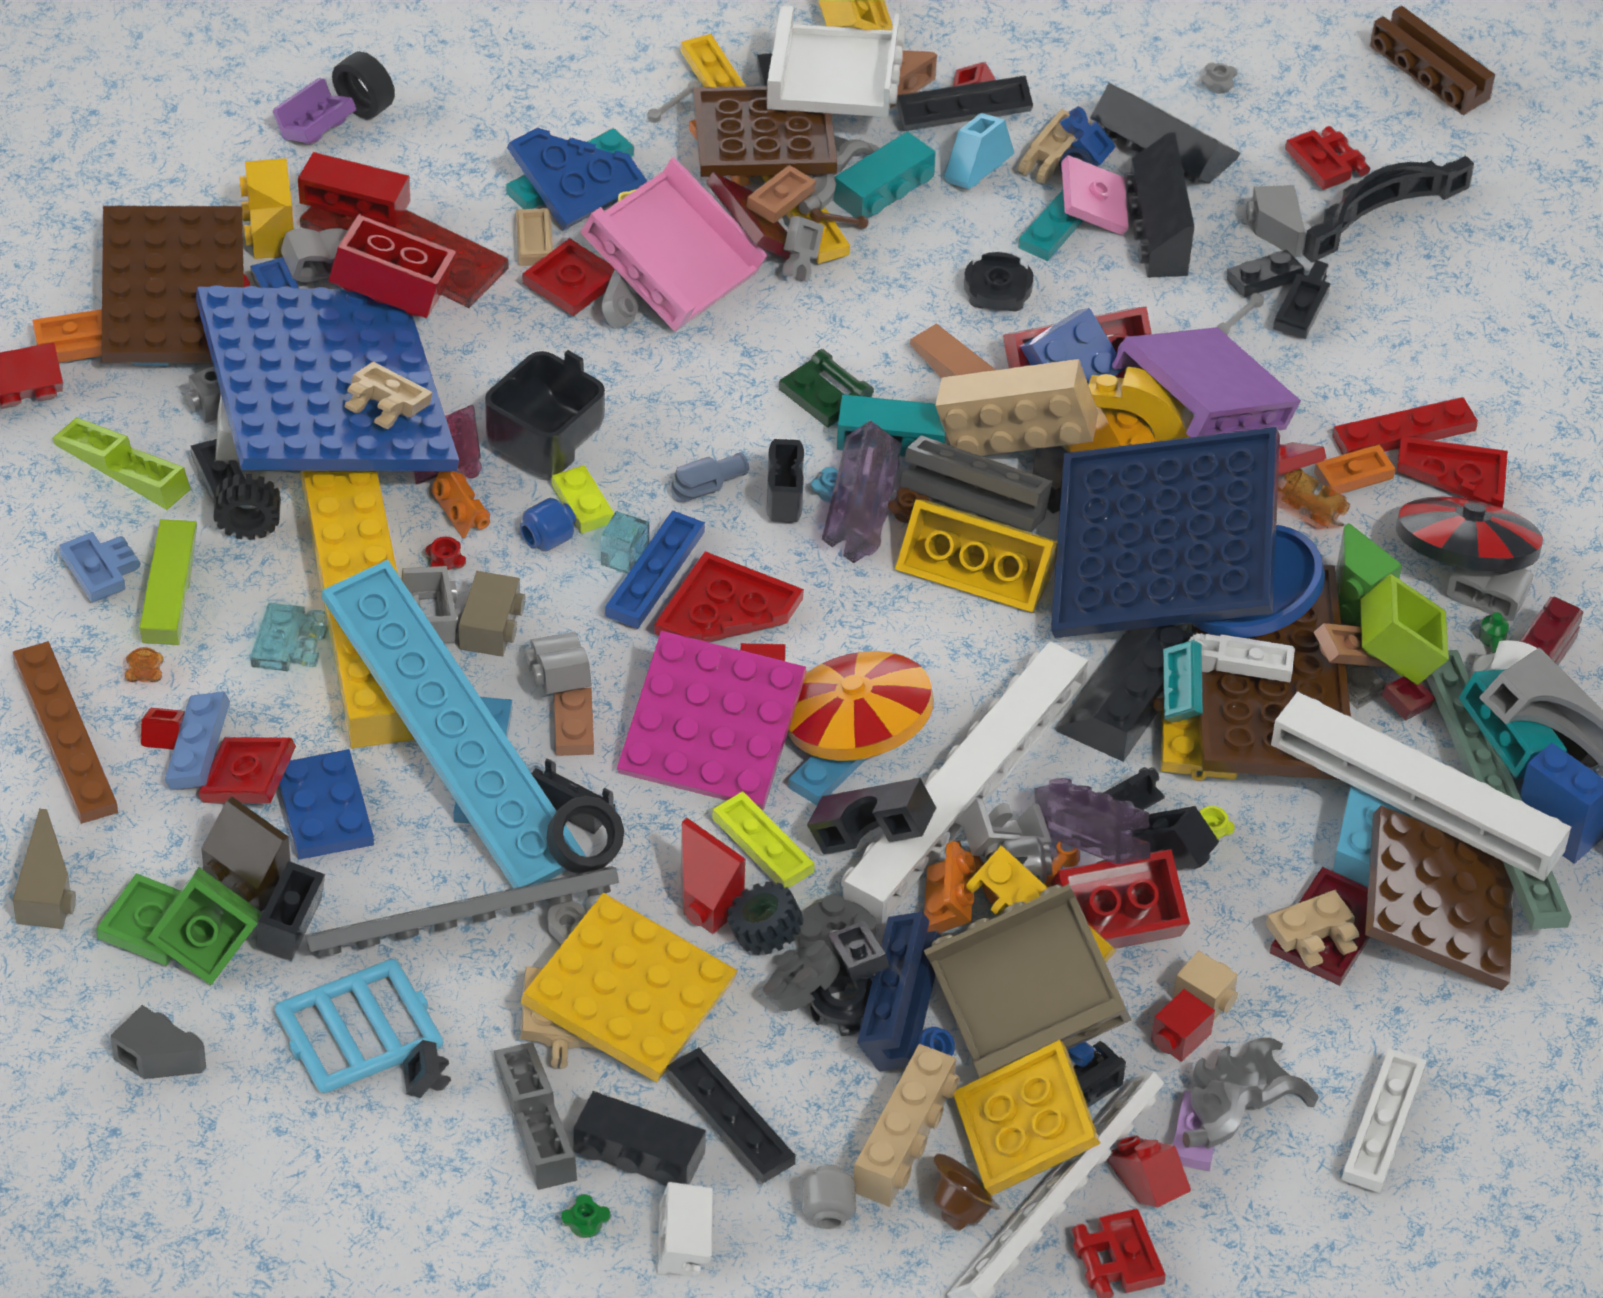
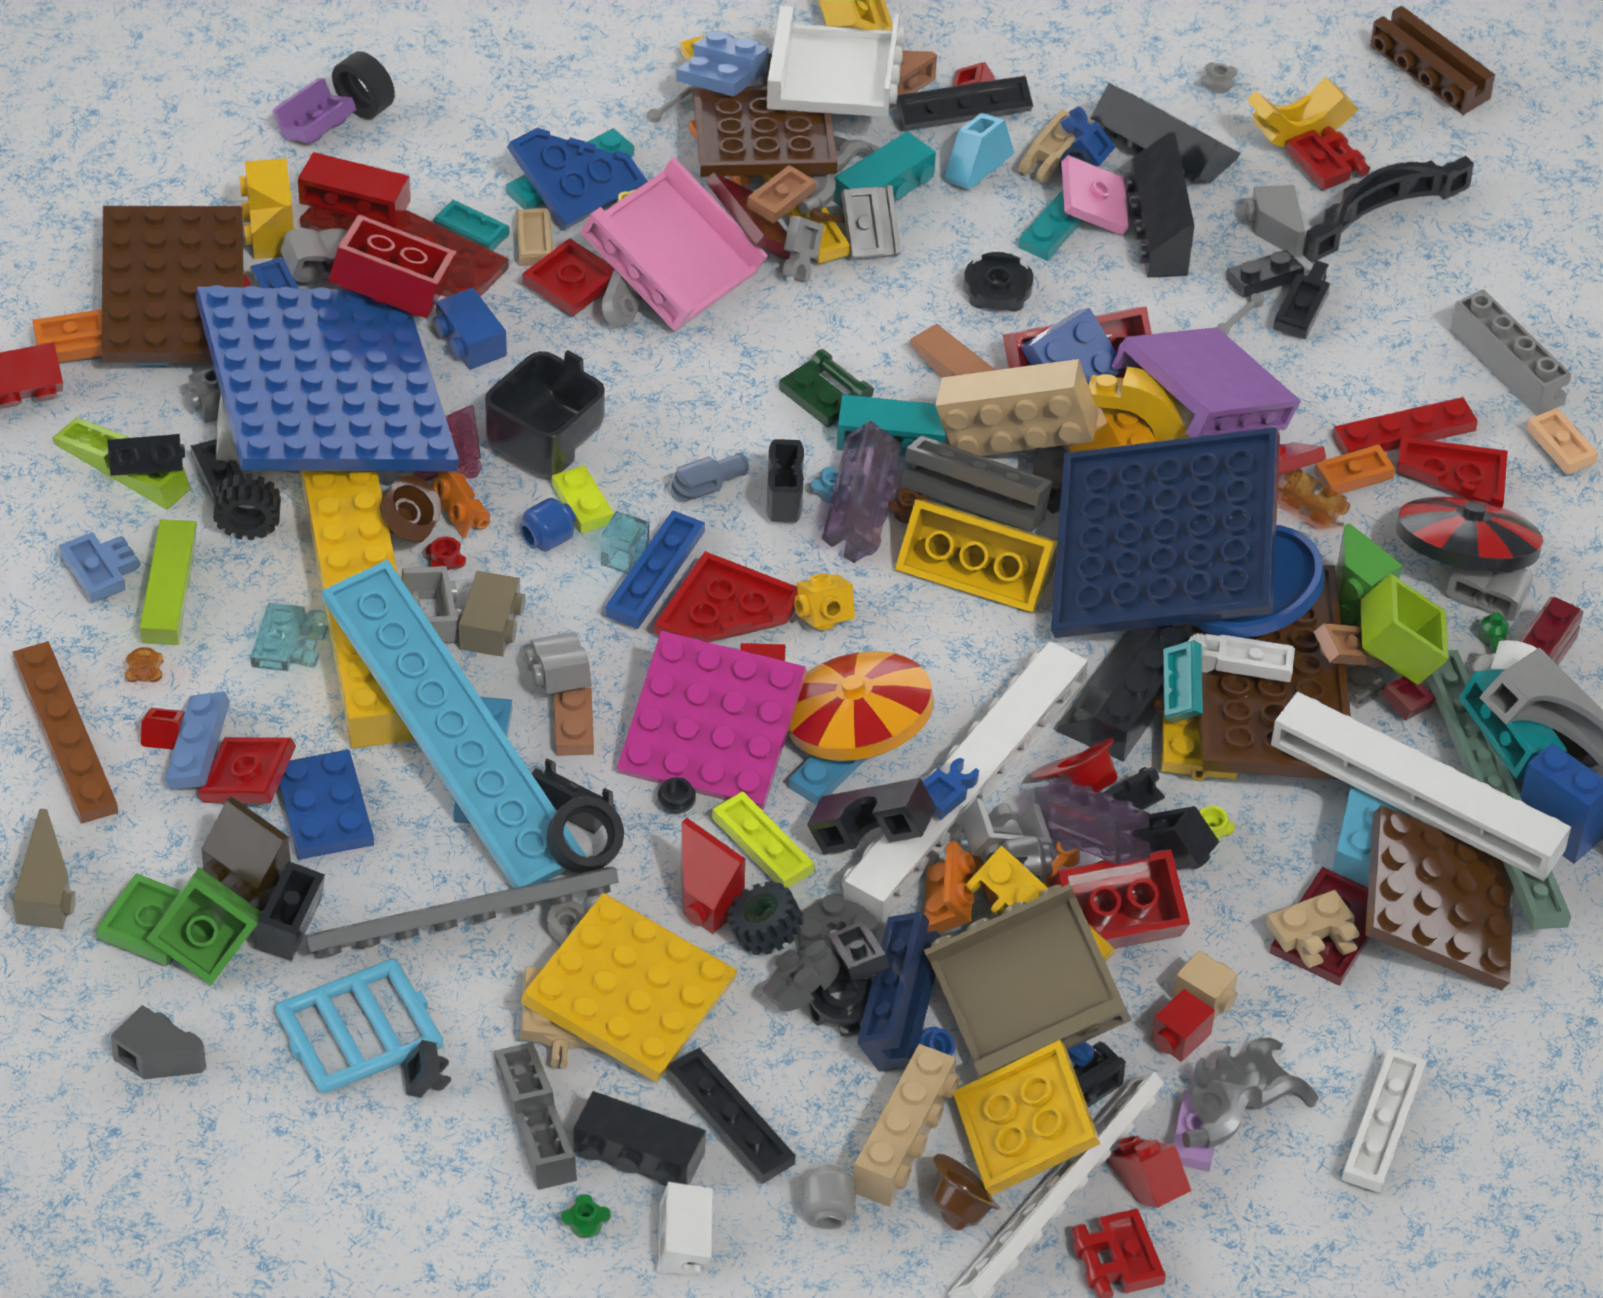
tan plate [344,362,433,429] -> none
none -> black hinge [107,434,185,476]
none -> reddish brown piece [380,476,442,543]
none -> teal plate [433,199,510,254]
none -> blue brick [433,288,507,370]
none -> black plate [658,777,696,814]
none -> medium blue plate [676,31,768,97]
none -> yellow brick [794,573,855,630]
none -> light grey plate [841,185,901,260]
none -> blue plate [923,757,979,820]
none -> red piece [1030,738,1118,796]
none -> yellow arch [1247,77,1359,147]
none -> light grey brick [1450,289,1571,416]
none -> light nougat plate [1526,408,1598,475]

